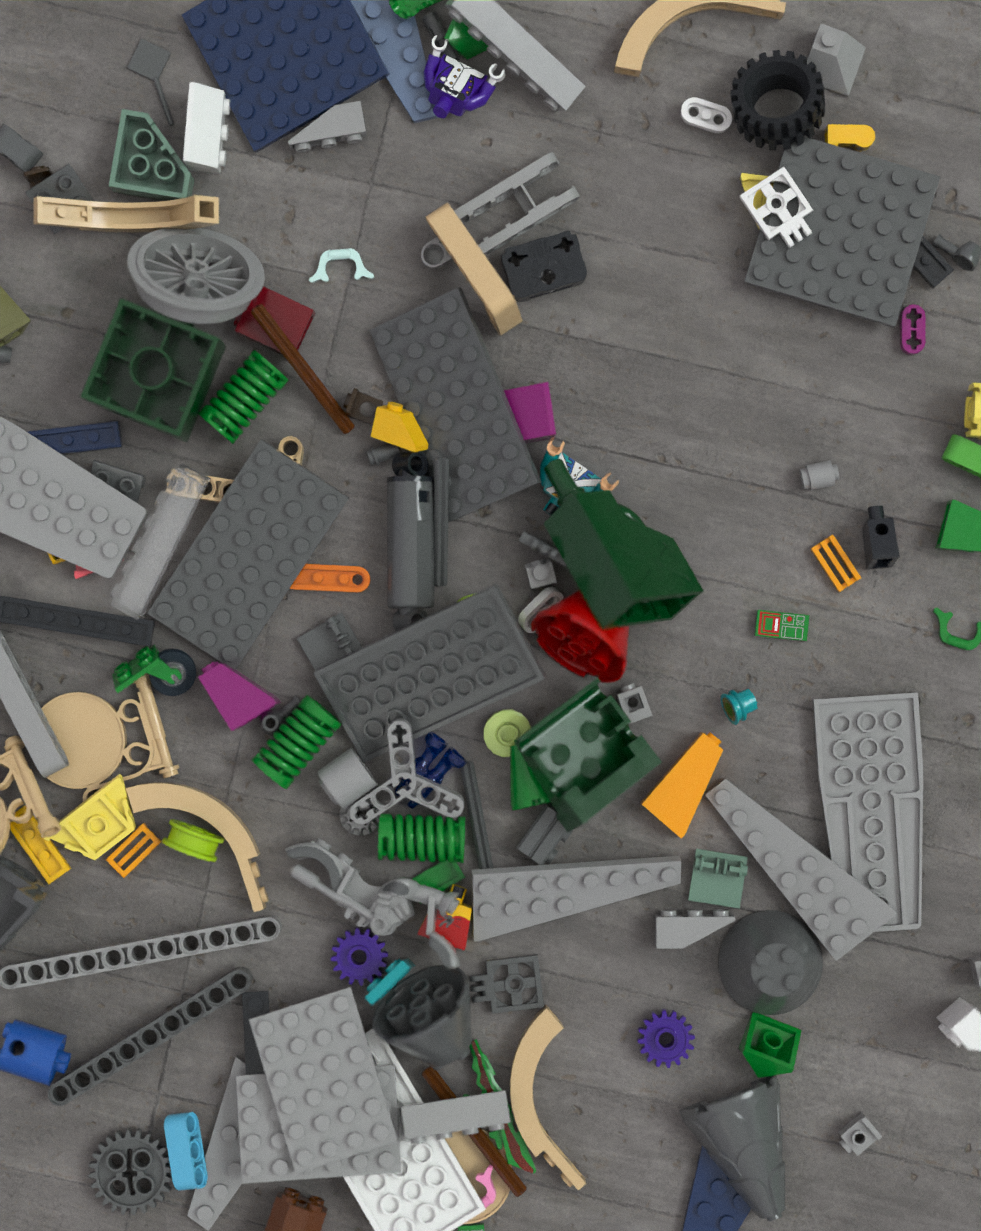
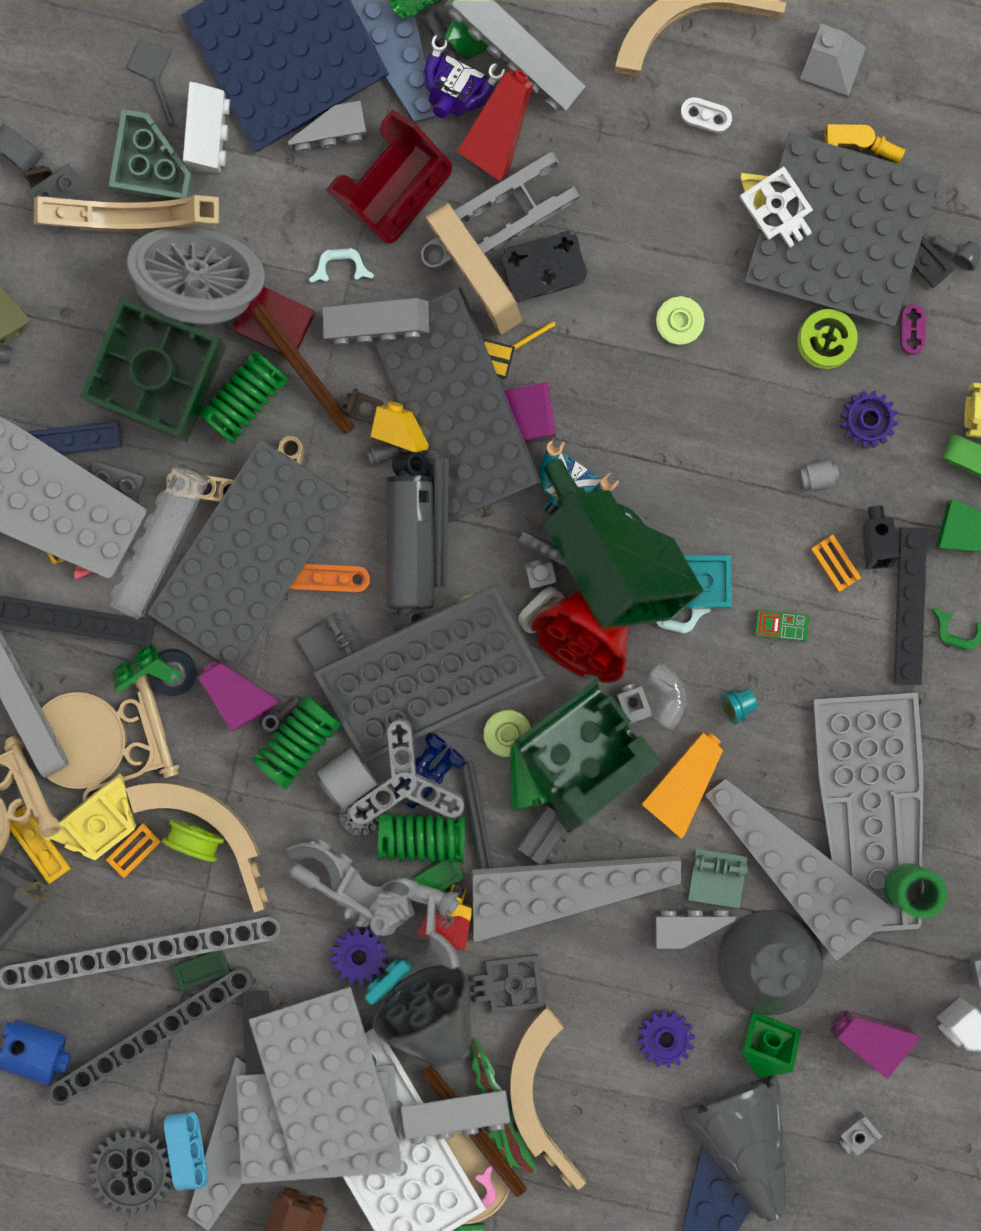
black tyre [731,50,825,151] -> none
none -> dark green tile [172,950,230,991]
none -> light grey brick [323,298,429,345]
none -> dark red windscreen [326,109,452,243]
none -> red slope [457,69,533,181]
none -> piece [483,322,556,379]
none -> clear cylinder [645,660,687,733]
none -> yellowish green wheel [656,296,705,345]
none -> light aqua helmet [656,609,711,633]
none -> teal plate [684,555,732,609]
none -> lime wheel [797,309,858,370]
none -> magenta slope [831,1010,921,1079]
none -> dark purple gear [840,391,898,448]
none -> yellow pin [870,136,905,164]
none -> green piece [884,863,947,919]
none -> black plate [894,527,928,685]

